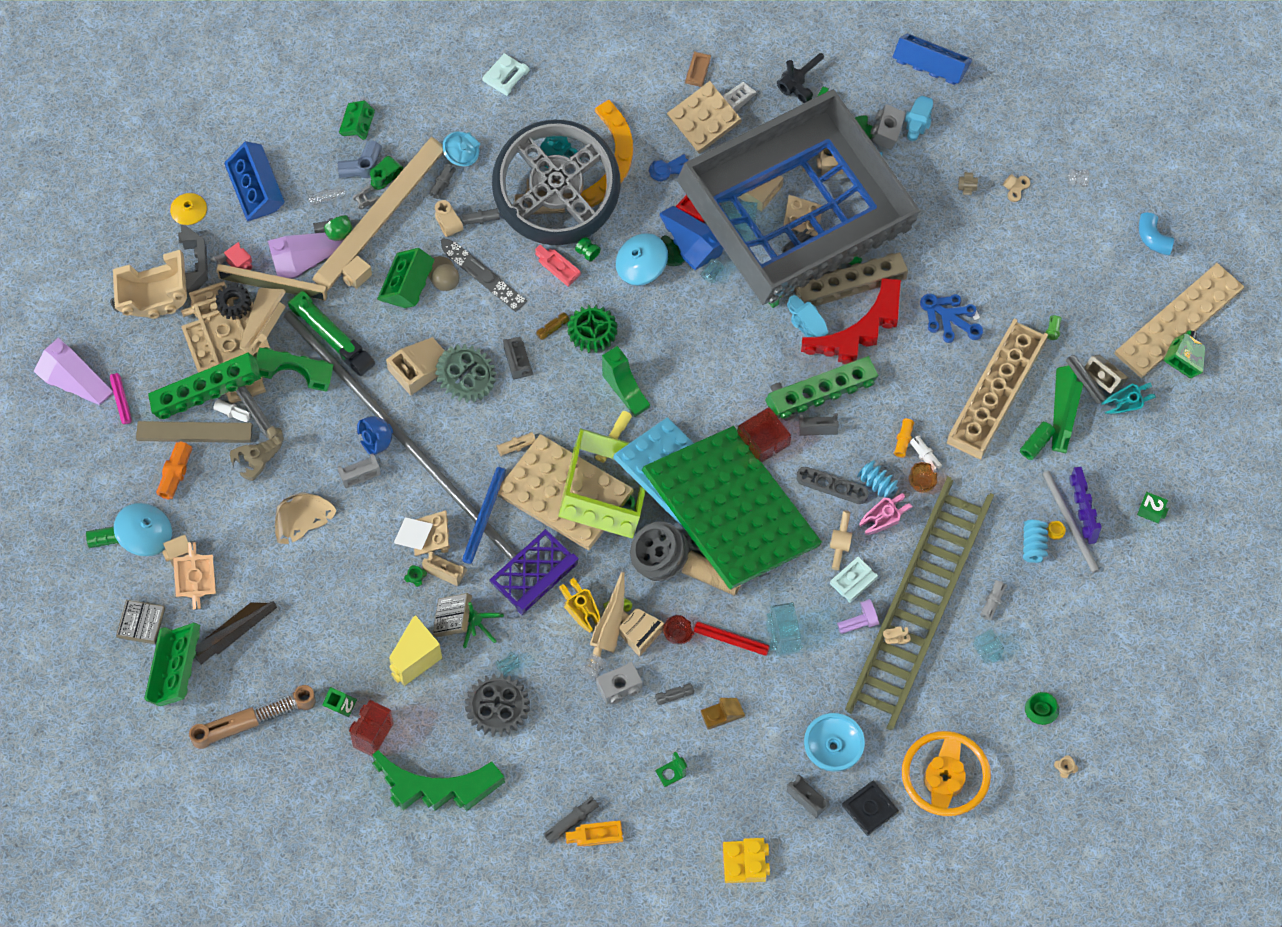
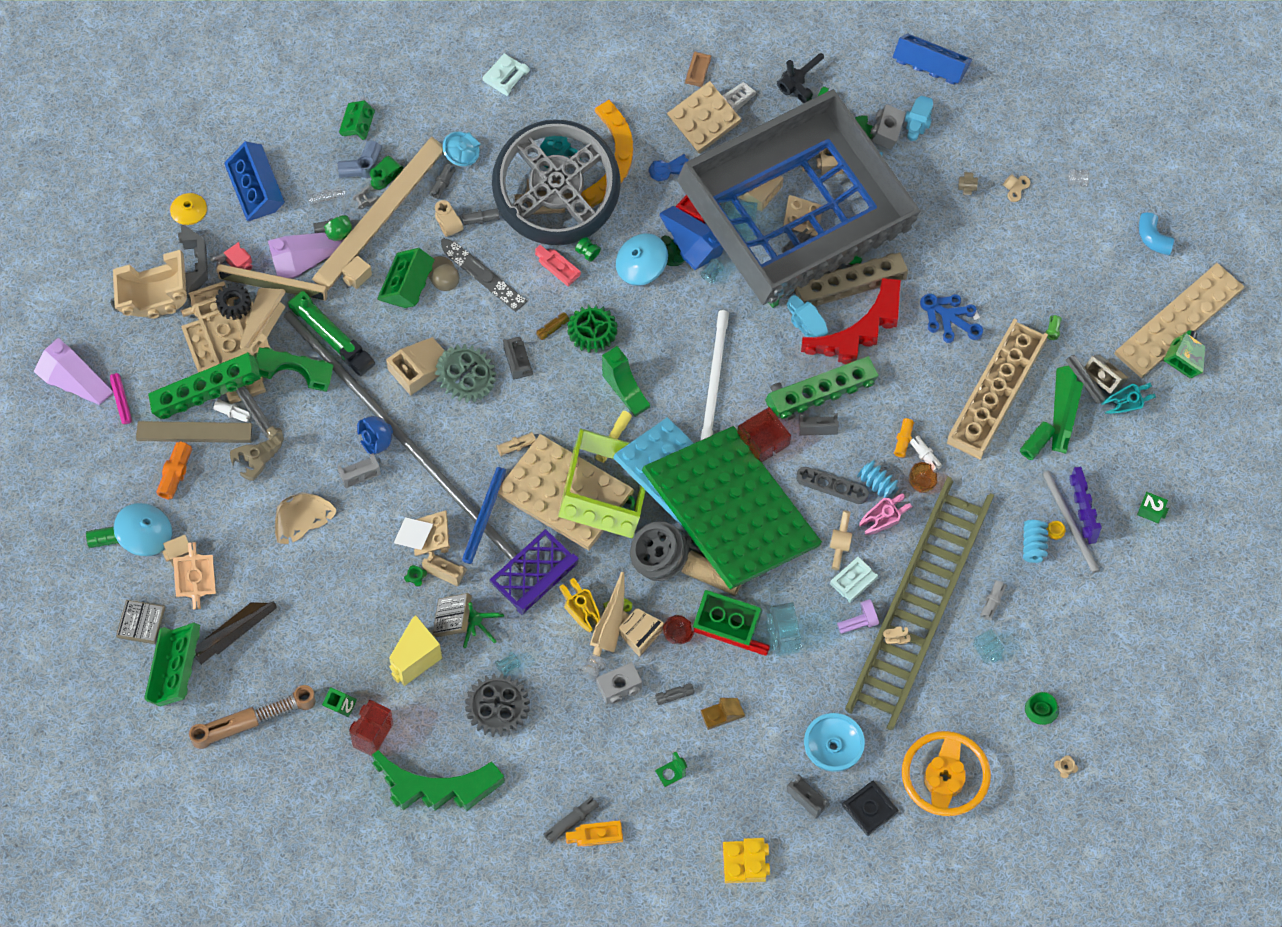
none -> green slope [693,590,763,646]
none -> white piece [701,310,729,440]

